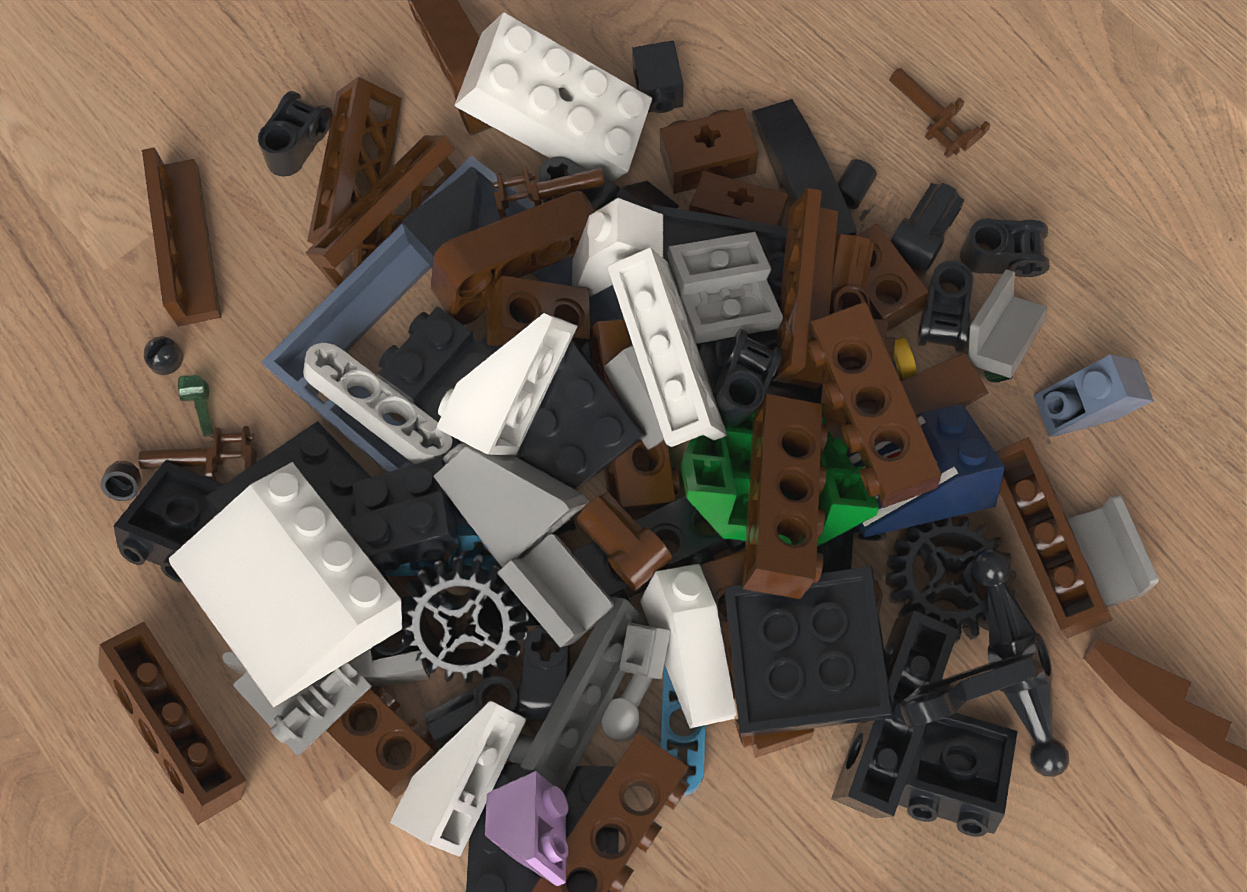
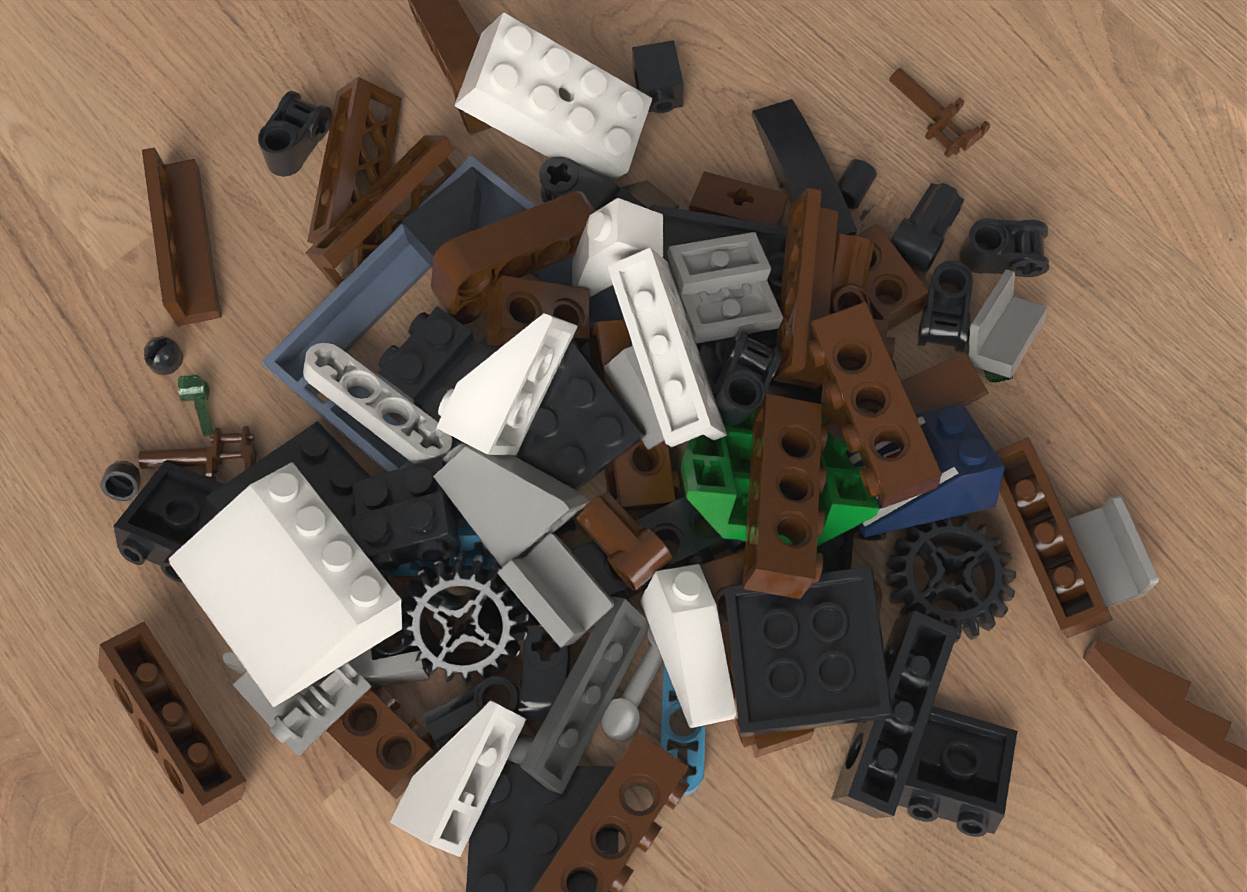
lavender slope [485,771,568,886] -> none
reddish brown piece [493,166,606,220] -> none
light grey tile [619,622,671,679] -> none
reddish brown brick [660,108,758,194] -> none
yellow tile [893,337,917,381] -> none
black piece [899,549,1069,777] -> none
sand blue slope [1034,354,1154,437] -> none

